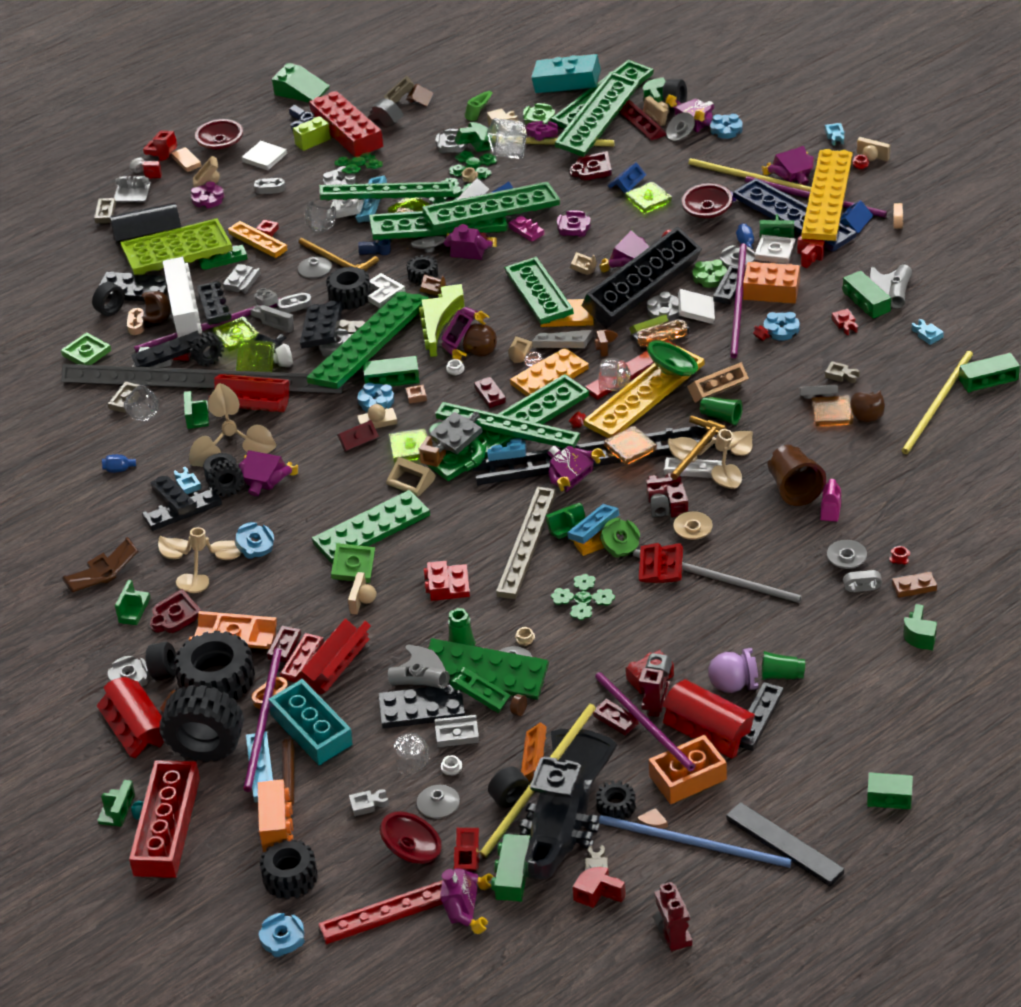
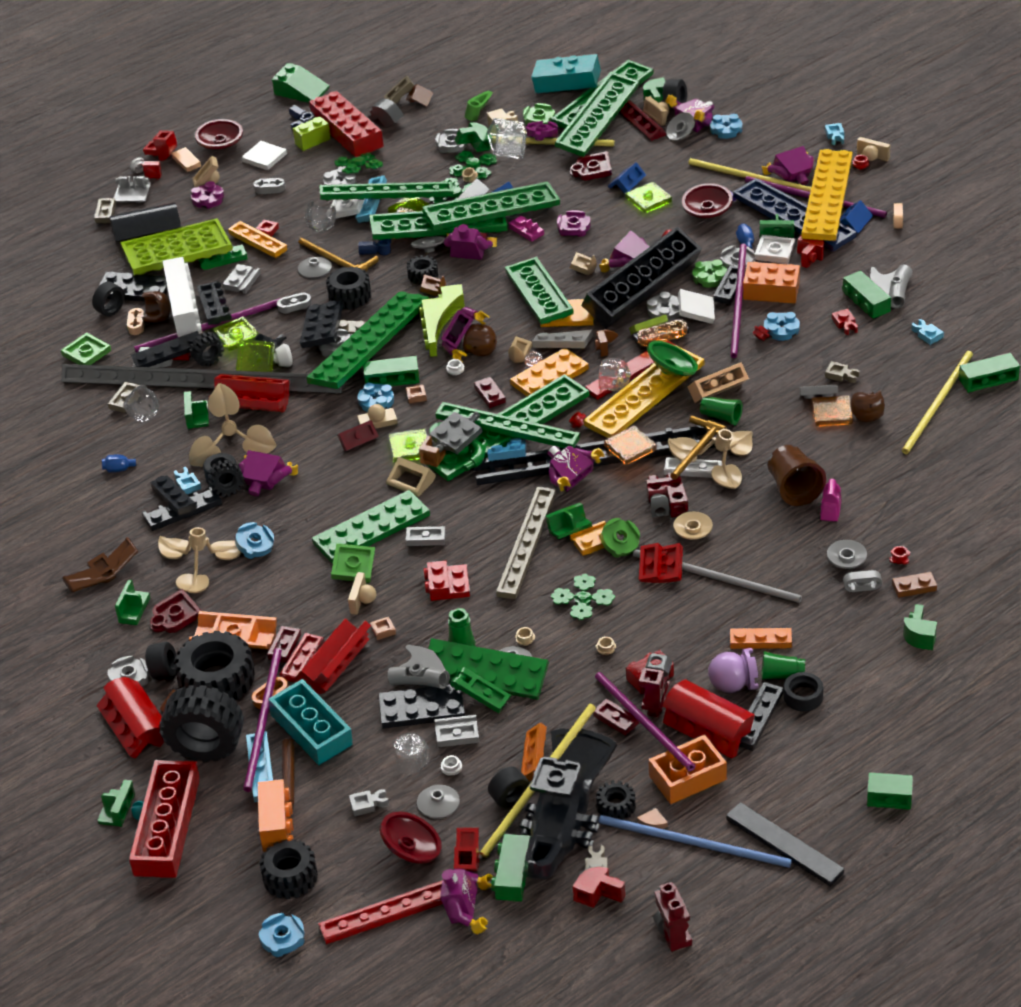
light grey hinge [251,305,294,333] -> none
light grey plate [254,288,279,306] -> none
white plate [368,273,405,308] -> none
reddish brown tile [510,694,527,716] -> none
dark azure plate [568,504,619,544] -> none
none -> nougat tile [370,617,396,640]
none -> light grey plate [406,526,446,546]
none -> tan plate [596,637,616,655]
none -> orange plate [730,628,792,649]
none -> black tyre [784,672,823,711]

